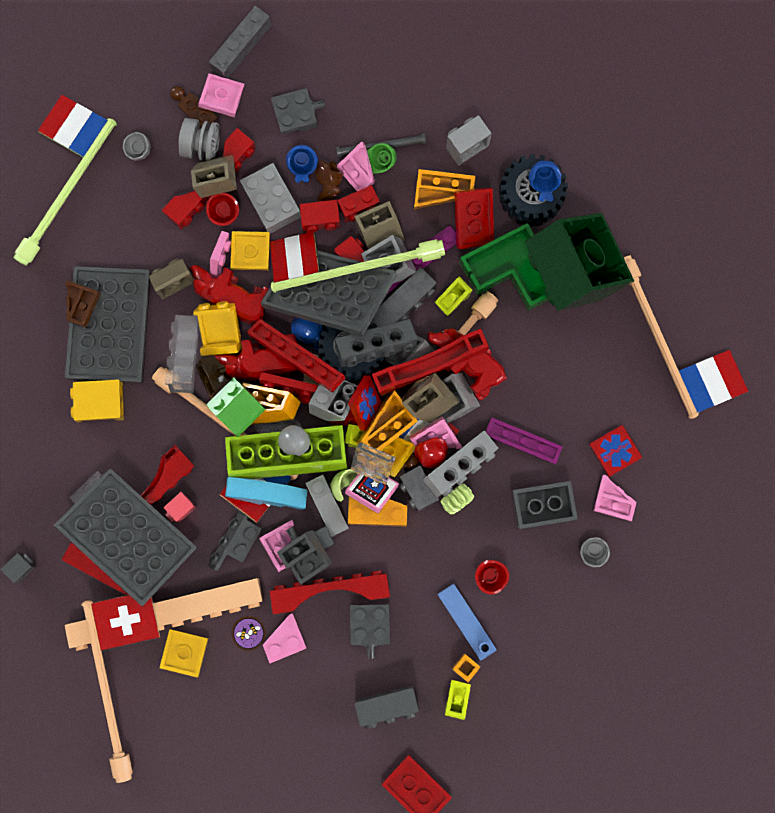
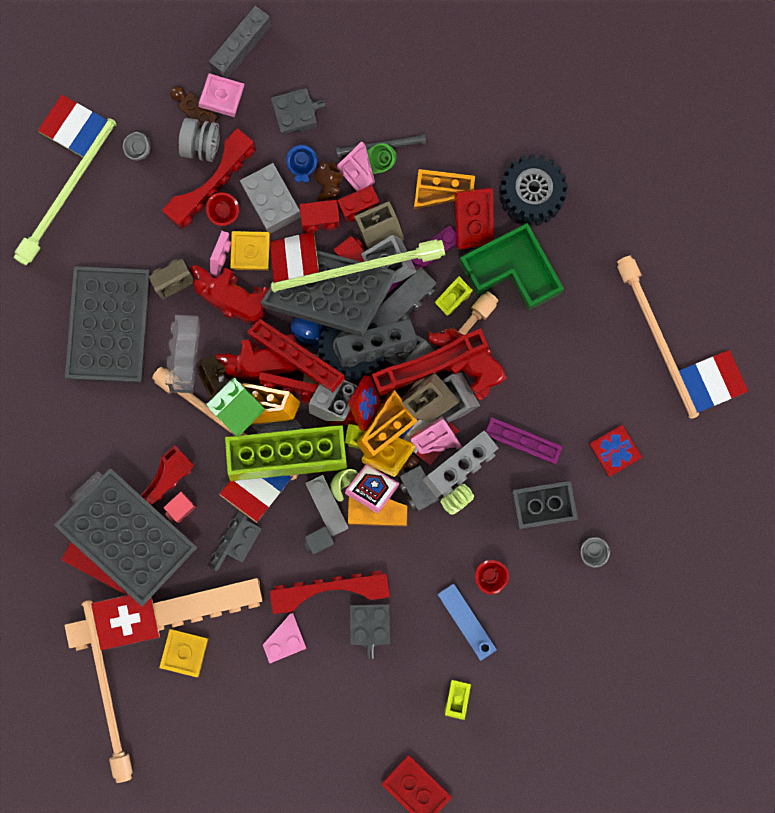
dark grey brick [1,553,36,584] -> none
reddish brown wing [65,280,101,328] -> none
yellow panel [70,380,124,423] -> none
dark tan slope [191,155,237,198] -> none
yellow panel [193,301,242,356] -> none
medium azure slope [225,477,307,510] -> none
sticker [232,616,266,651] -> none
bright pink wing [259,520,294,573] -> none
dark grey plate [277,527,332,585] -> none
light grey hair [278,425,310,456] -> none
clear plate [351,442,396,485] -> none
dark grey brick [354,685,419,729] -> none
red helmet [414,437,448,469] -> none
light grey brick [446,115,492,166] -> none
light orange brick [452,654,480,682] -> none
dark green brick [525,213,634,311] -> none
blue hat [529,161,562,202] -> none
bright pink wing [593,475,637,522] -> none

